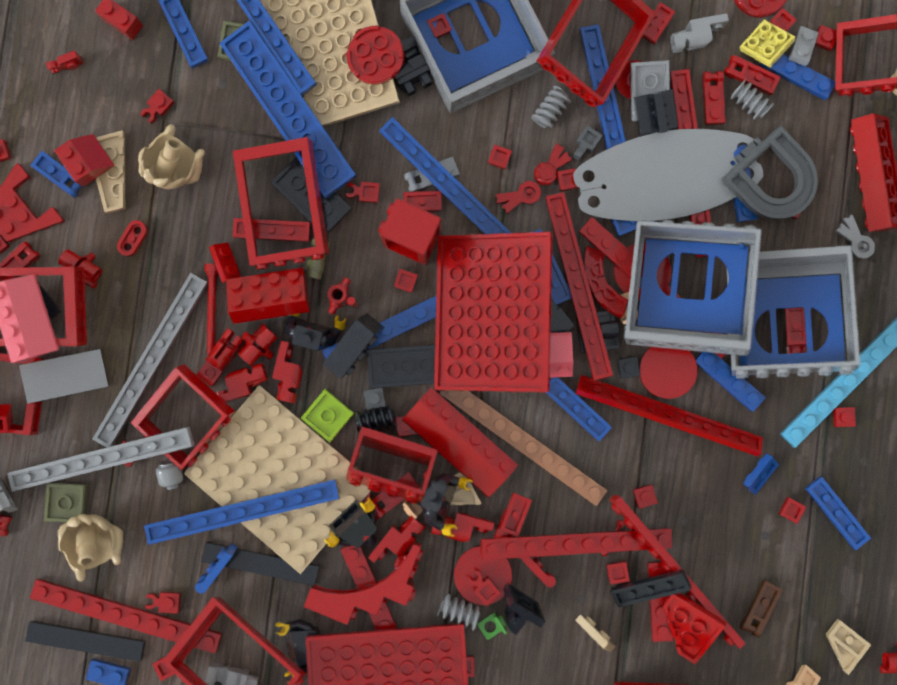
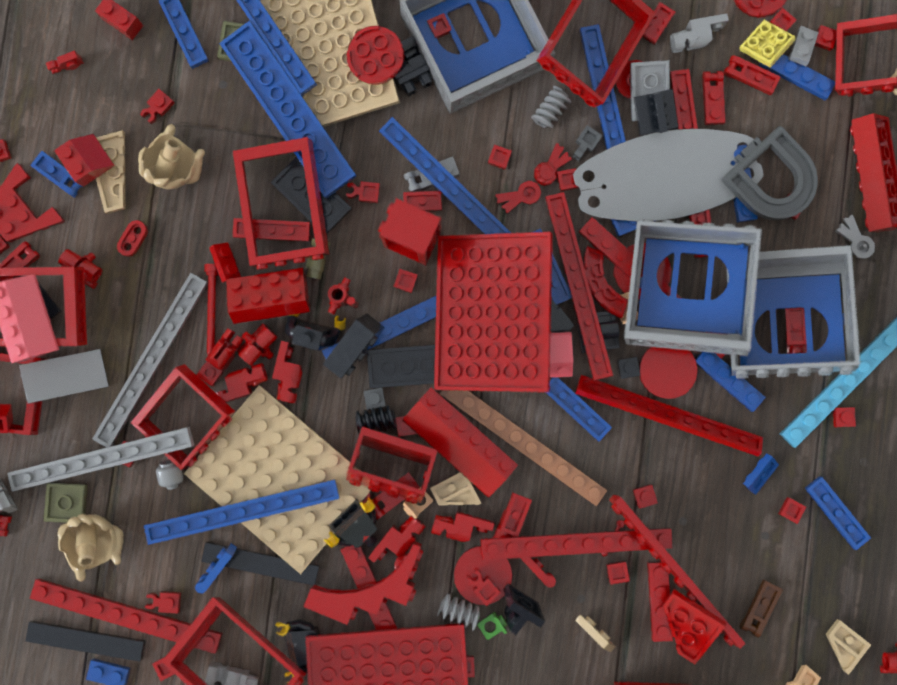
lime tile [300,389,355,443] -> none
black torso [421,473,473,537] -> none
black plate [610,569,691,608] -> none
light grey piece [730,79,774,120] -> none

